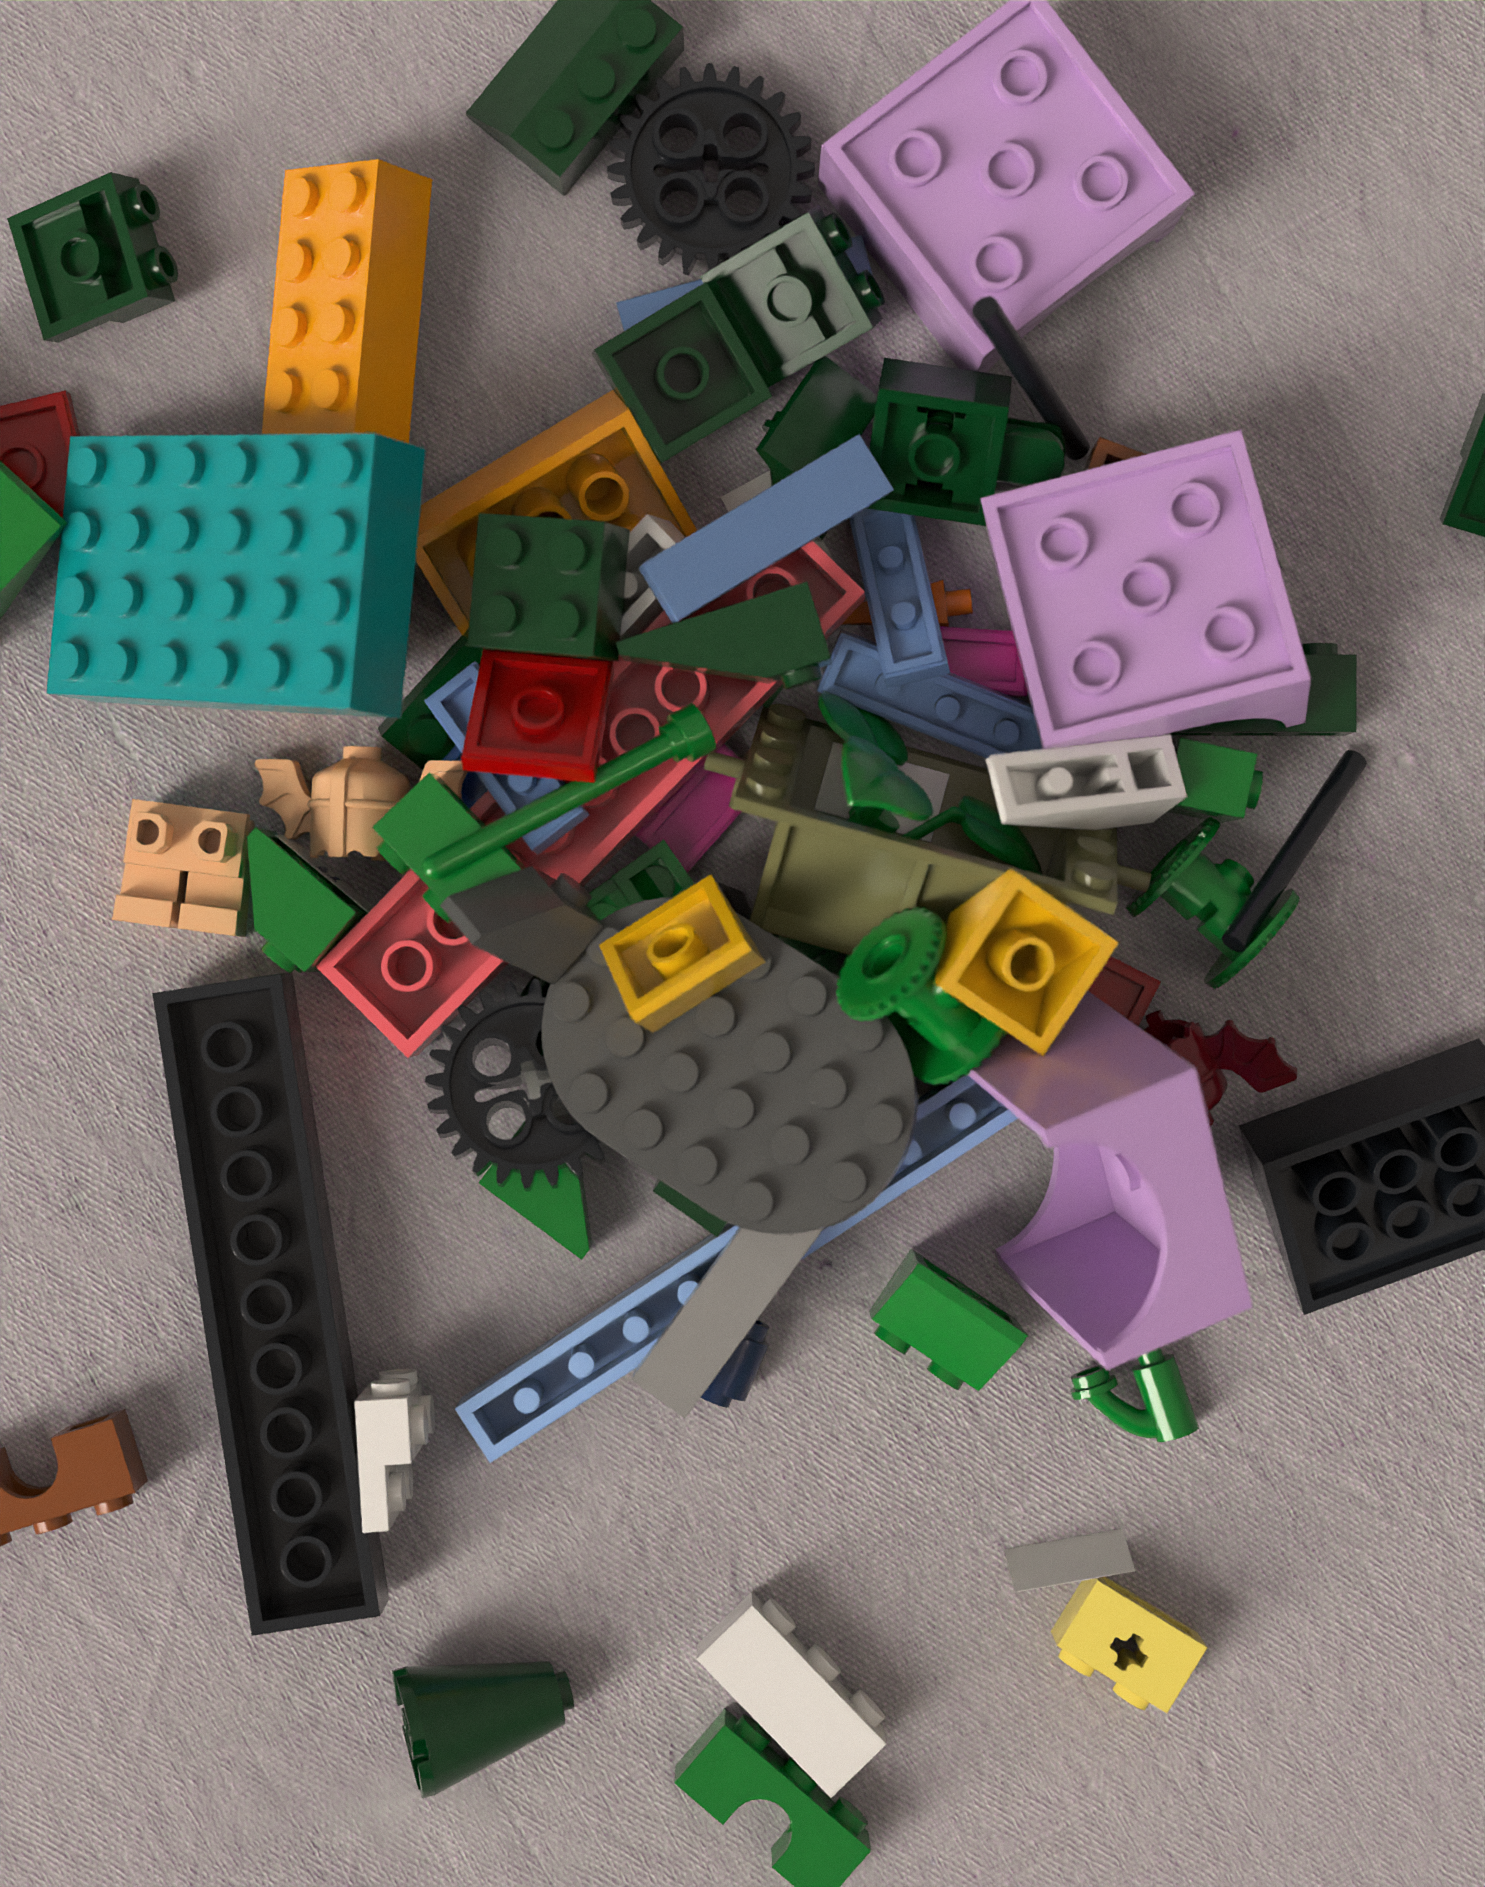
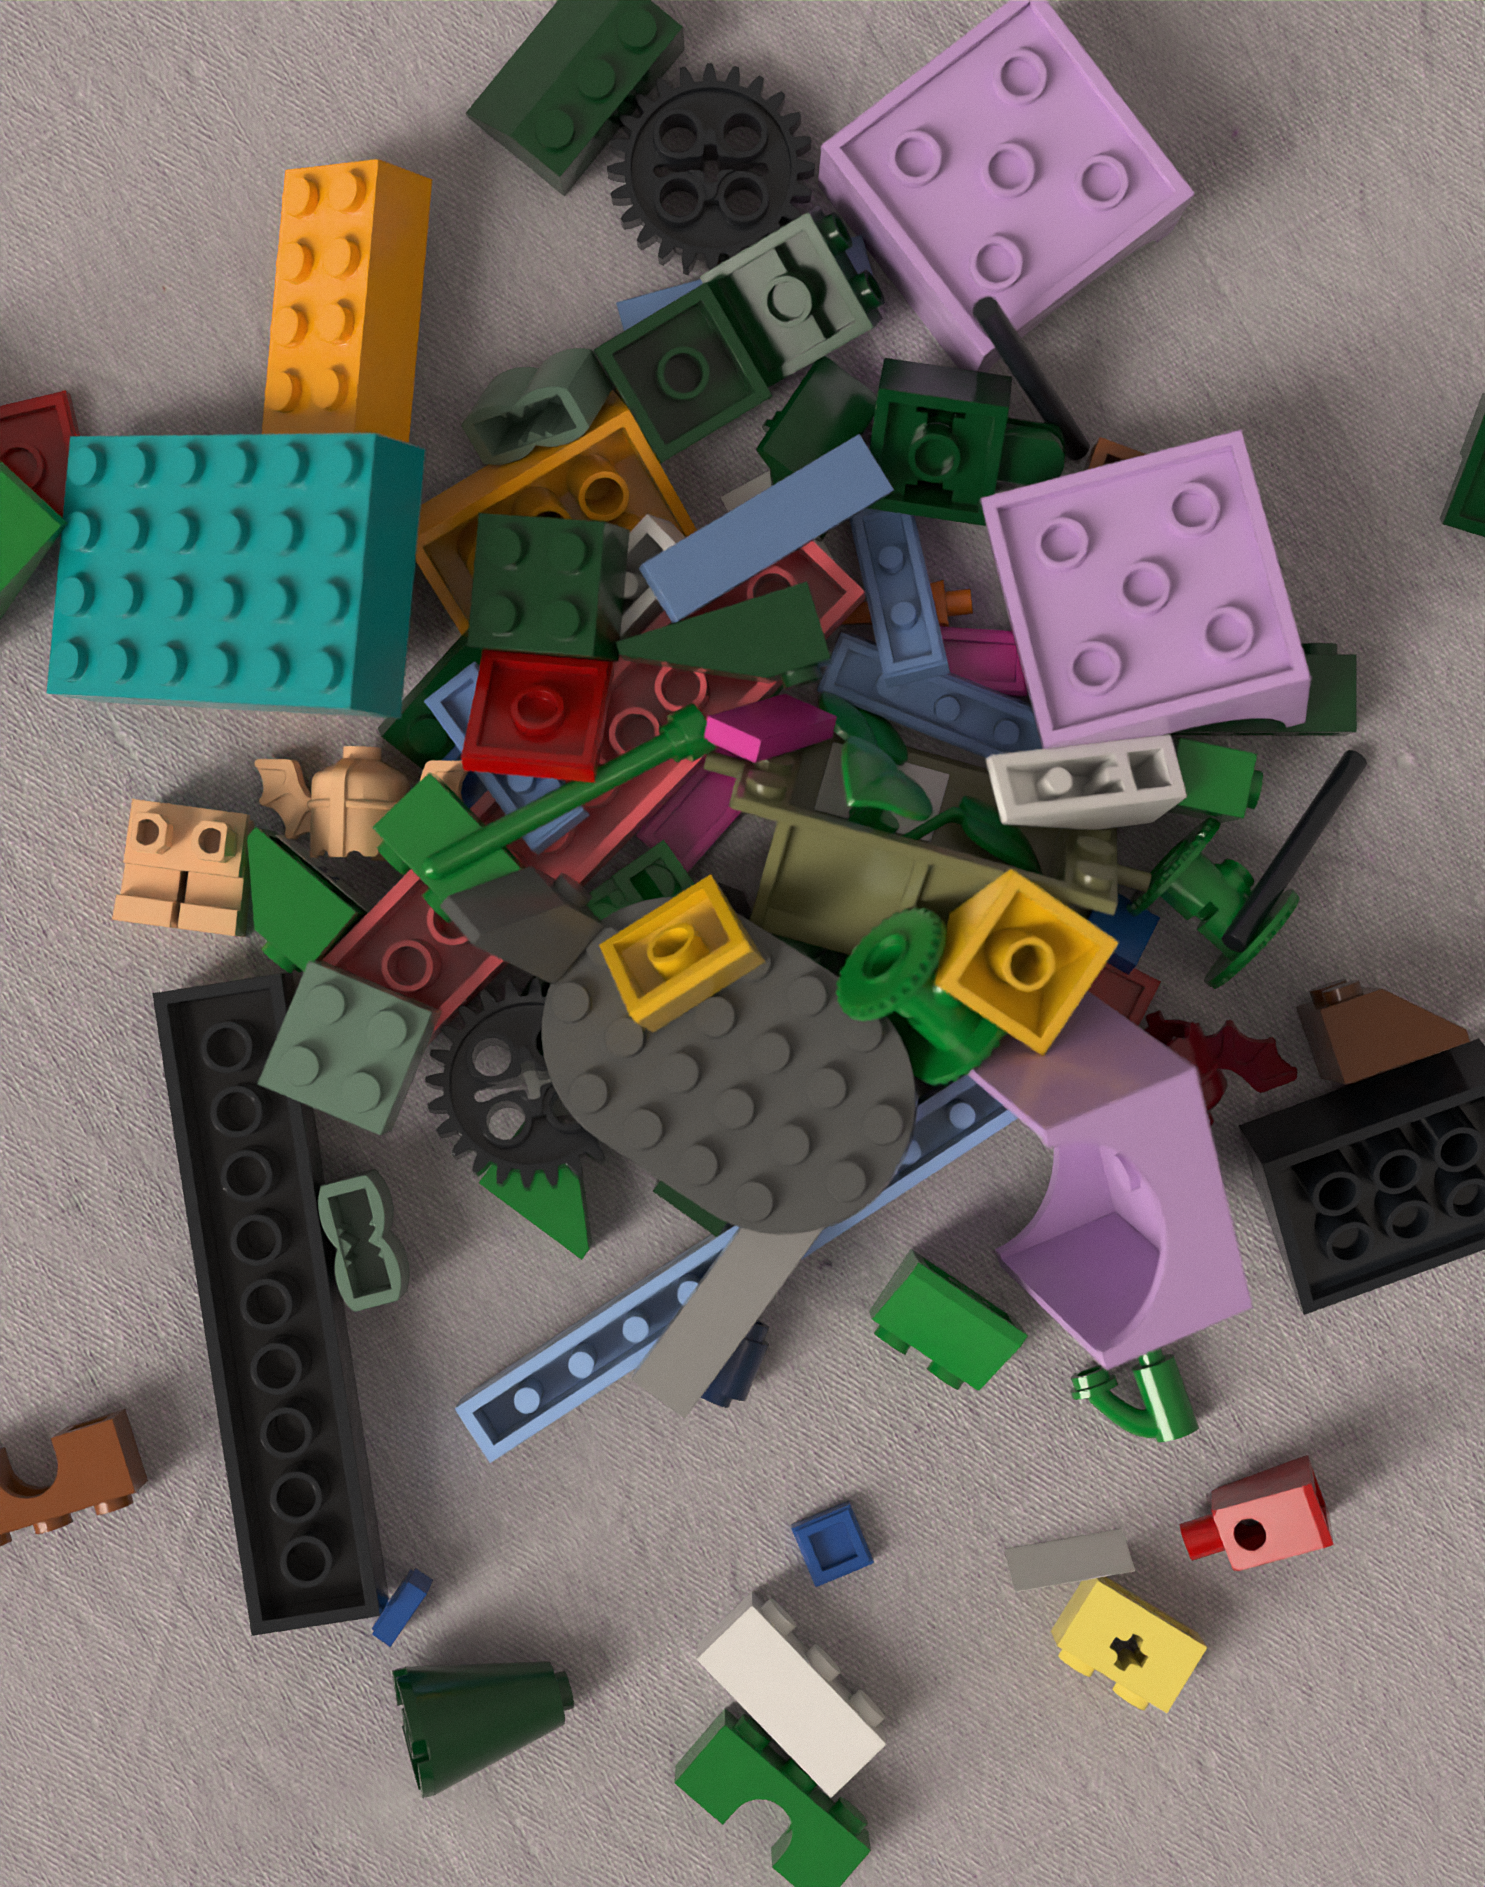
dark green plate [7,172,178,343] -> none
white plate [355,1369,435,1533] -> none
none -> sand green brick [258,961,442,1136]
none -> sand green brick [318,1169,410,1312]
none -> blue tile [372,1568,433,1647]
none -> sand green brick [461,348,613,465]
none -> dark pink tile [704,694,837,763]
none -> blue tile [791,1500,874,1587]
none -> blue tile [1085,893,1160,975]
none -> red torso [1179,1455,1334,1571]
none -> reddish brown slope [1296,979,1470,1085]

